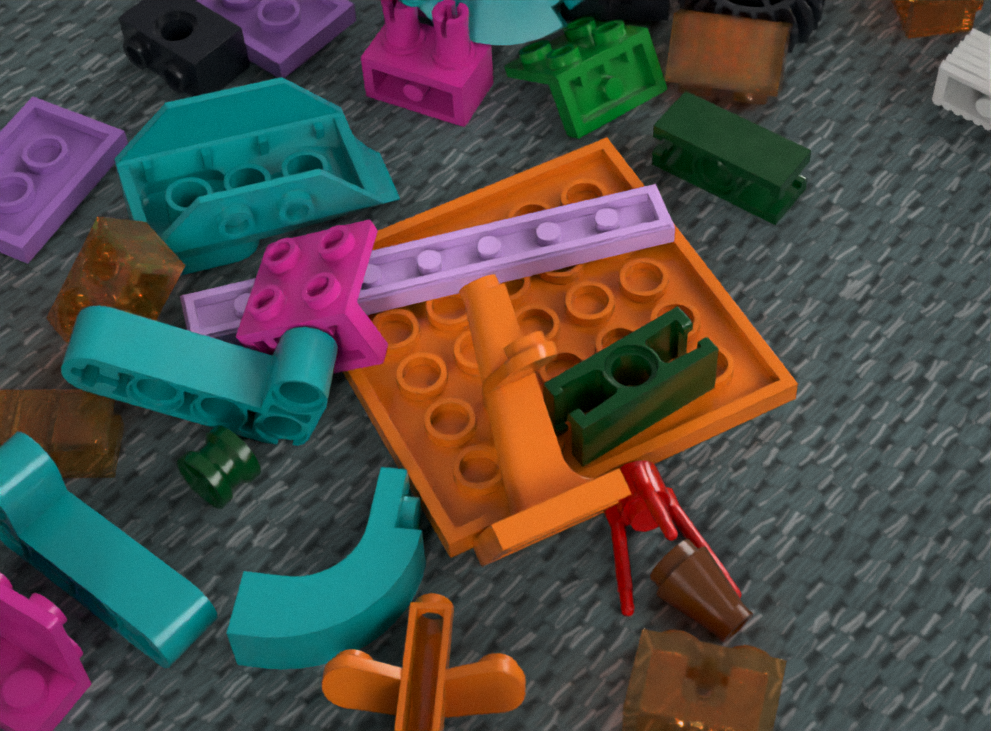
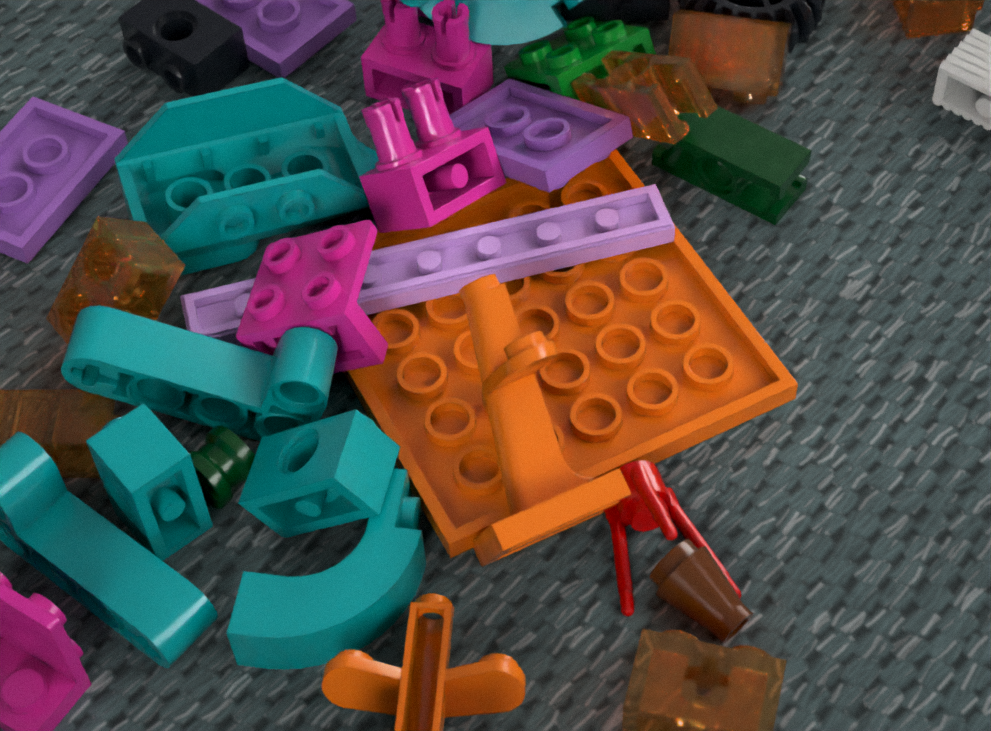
dark green piece [543,306,719,467] -> none
none -> teal brick [86,403,213,561]
none -> teal brick [238,409,400,538]
none -> dark pink brick [359,78,506,233]
none -> medium lavender plate [449,78,633,193]
none -> clear orange piece [571,50,718,144]

